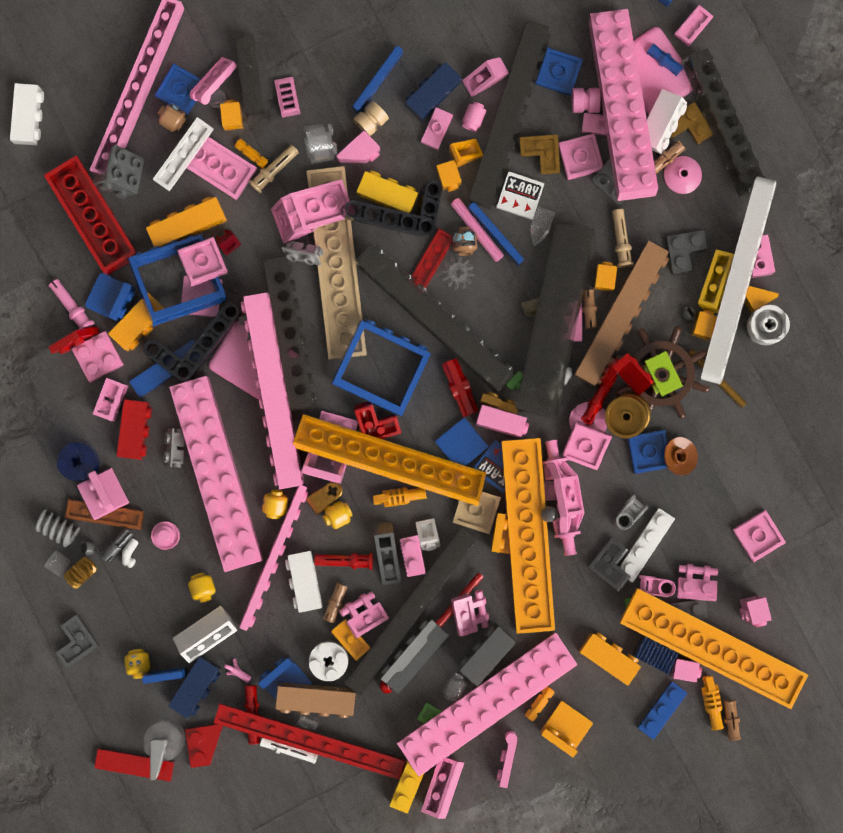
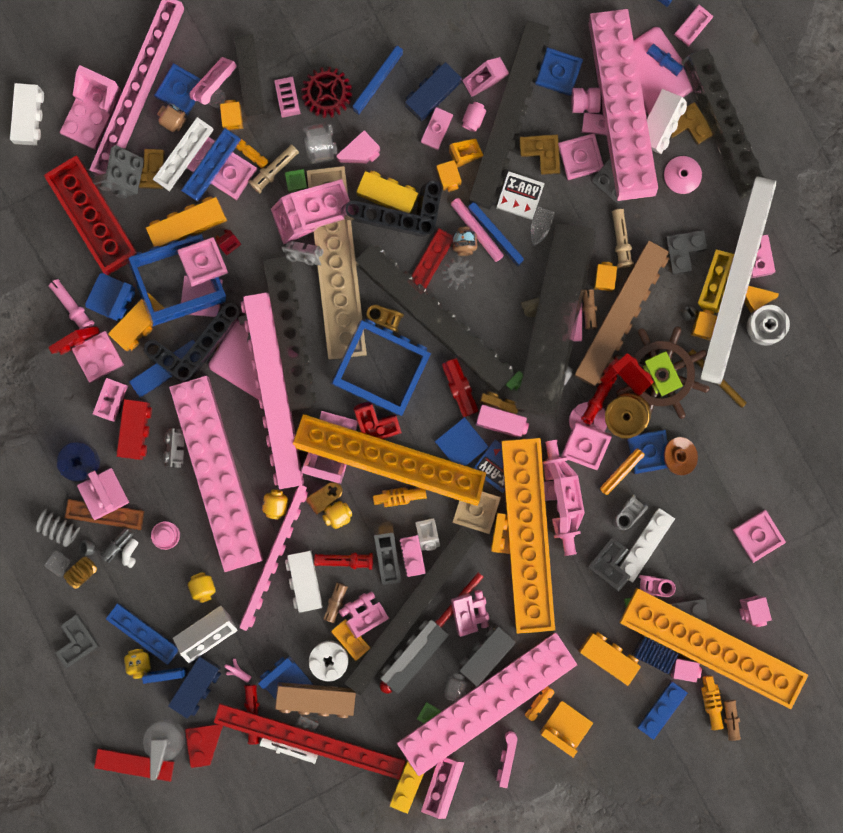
tan wheel [353,101,389,136] -> none
dark grey hinge [541,506,558,522] -> none
medium nougat pin [654,141,685,174] -> none
bright pink plate [677,564,718,601] -> none
none -> bright pink bracket [60,65,121,150]
none -> blue plate [106,603,178,665]
none -> pearl gold plate [139,149,165,189]
none -> blue tile [181,128,241,202]
none -> bright green plate [285,169,307,192]
none -> dark red gear [301,67,352,118]
none -> pearl gold piece [366,305,404,333]
none -> light orange axle [600,448,644,495]

